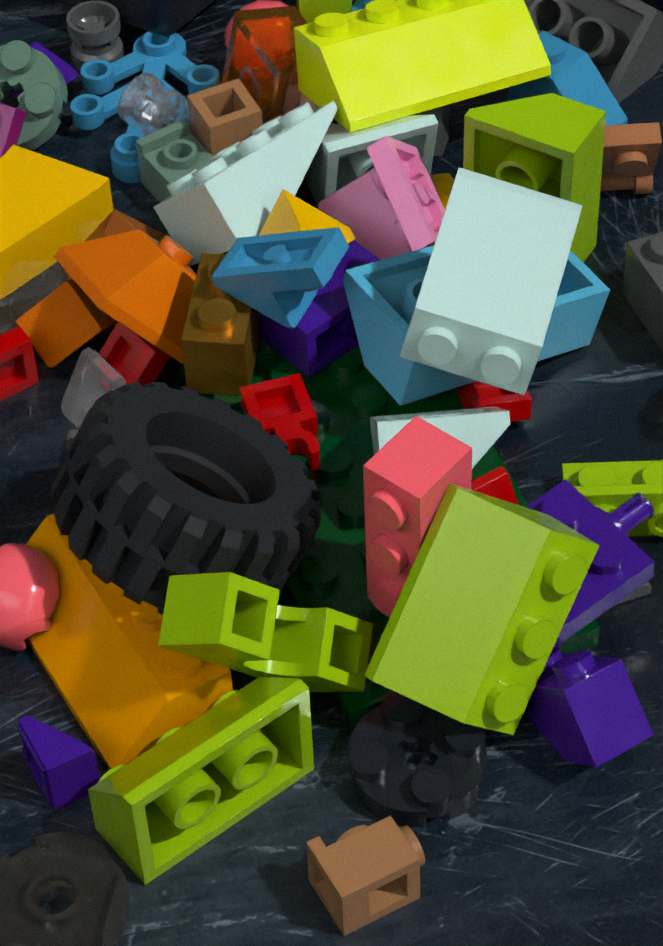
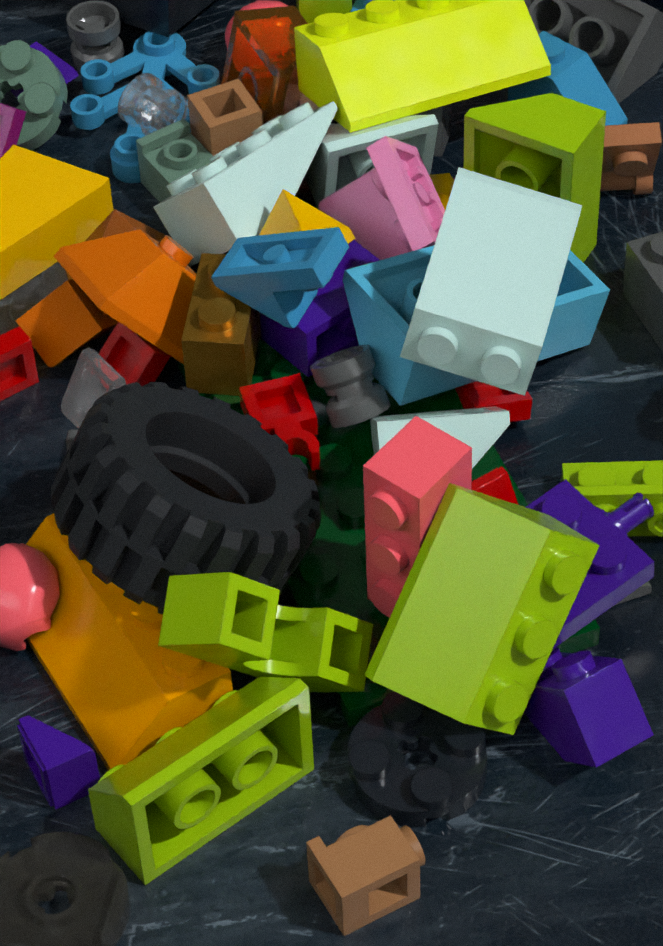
none -> dark grey wheel [310,345,391,428]

